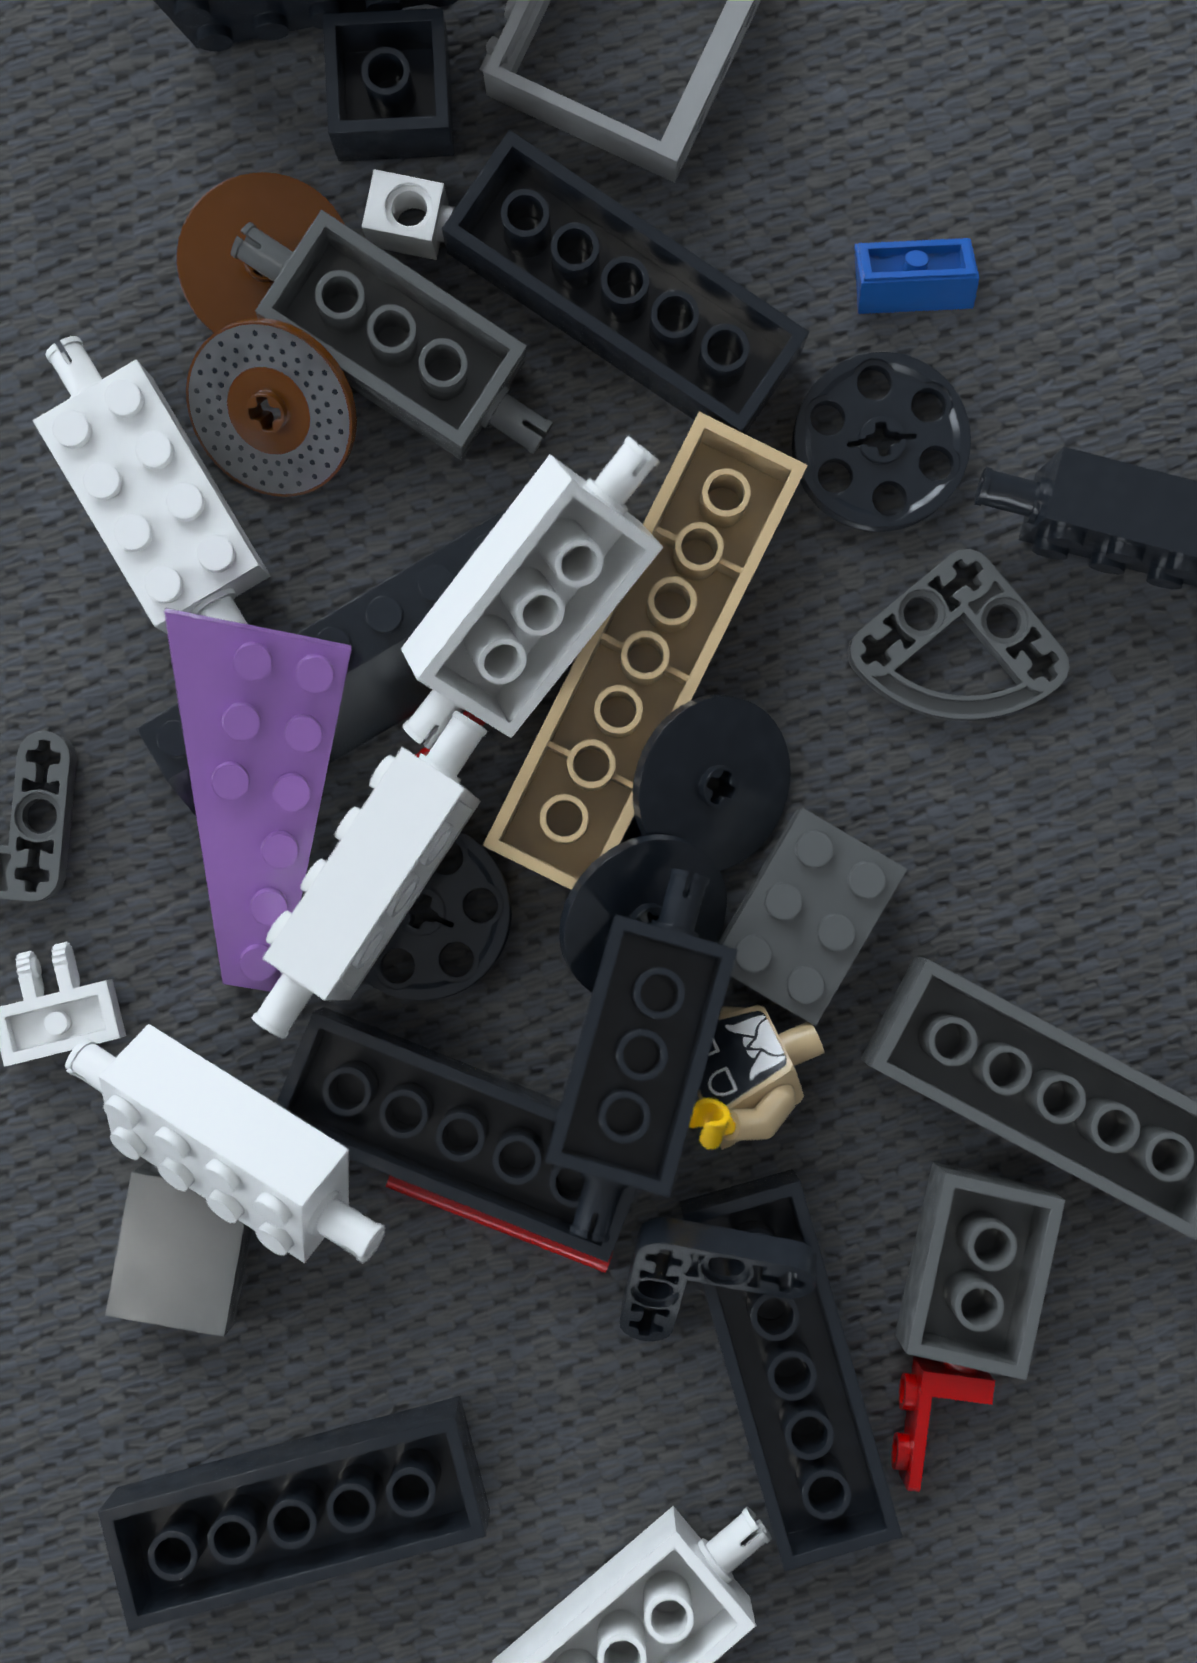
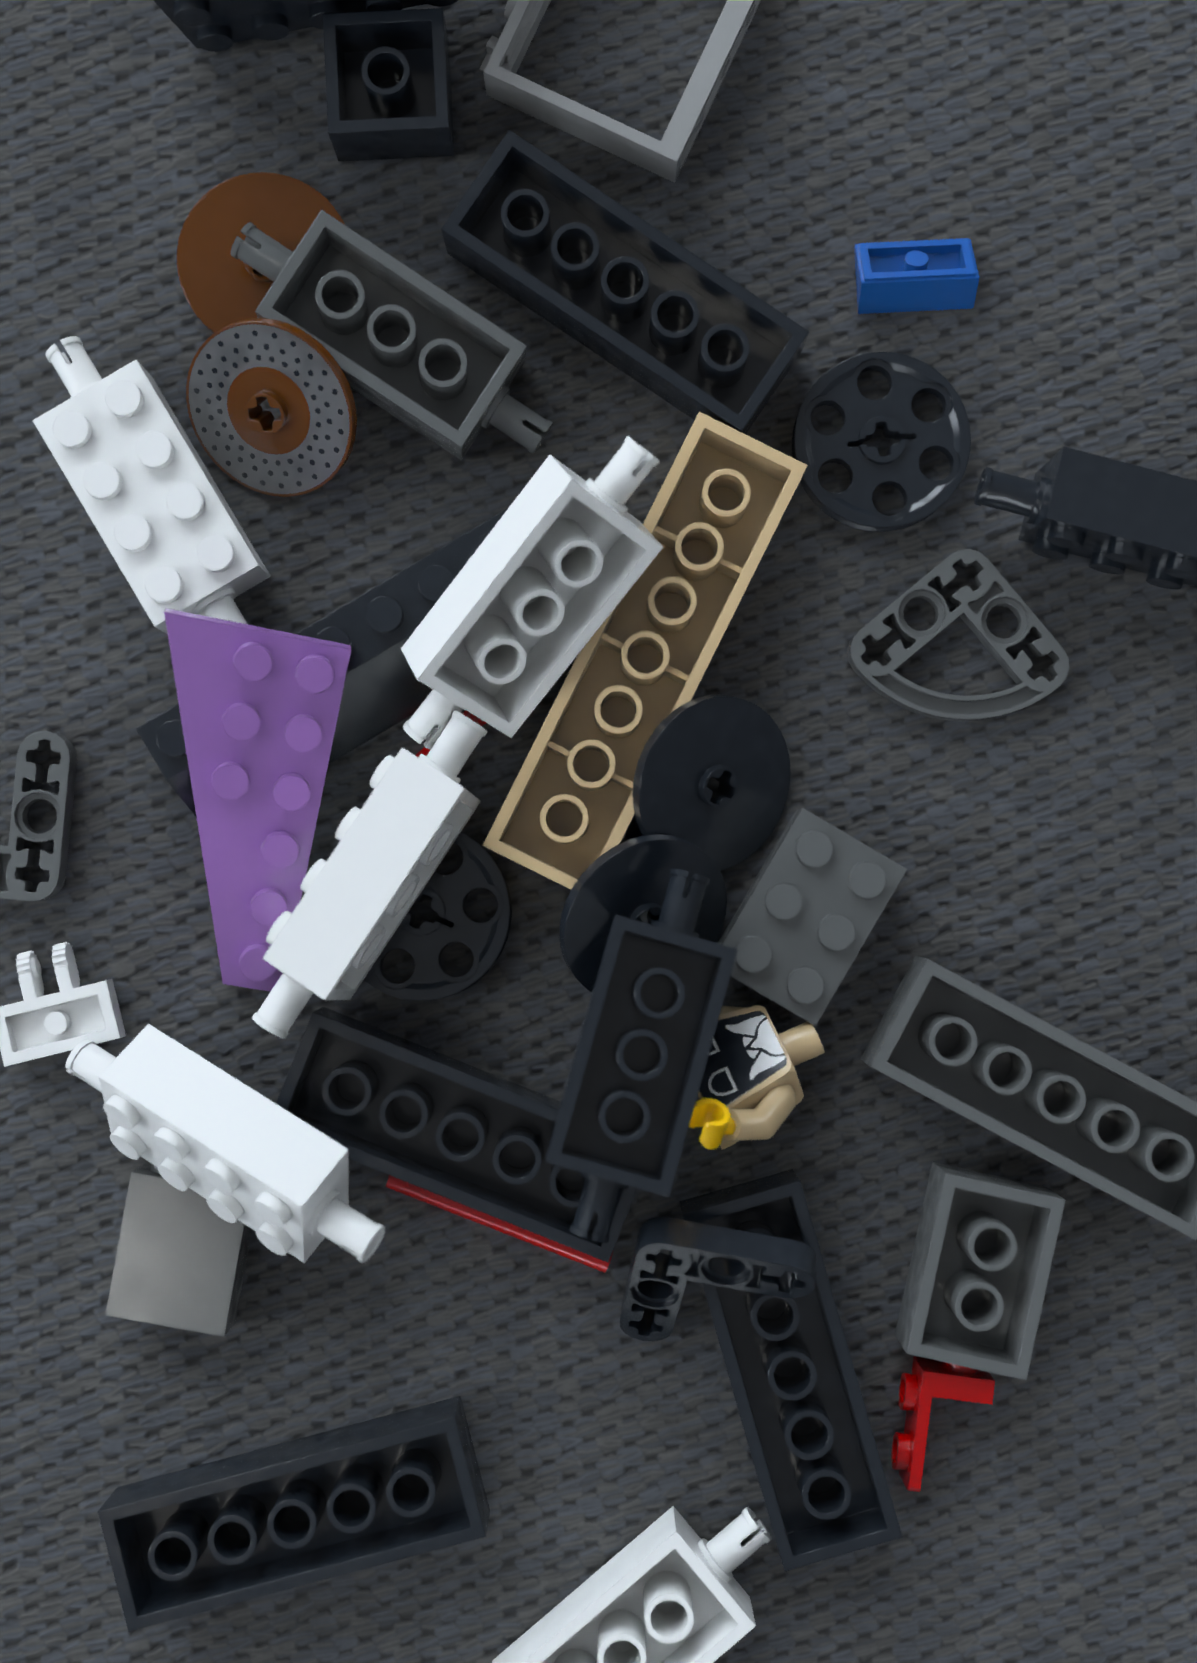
white brick [362,169,455,260] -> none

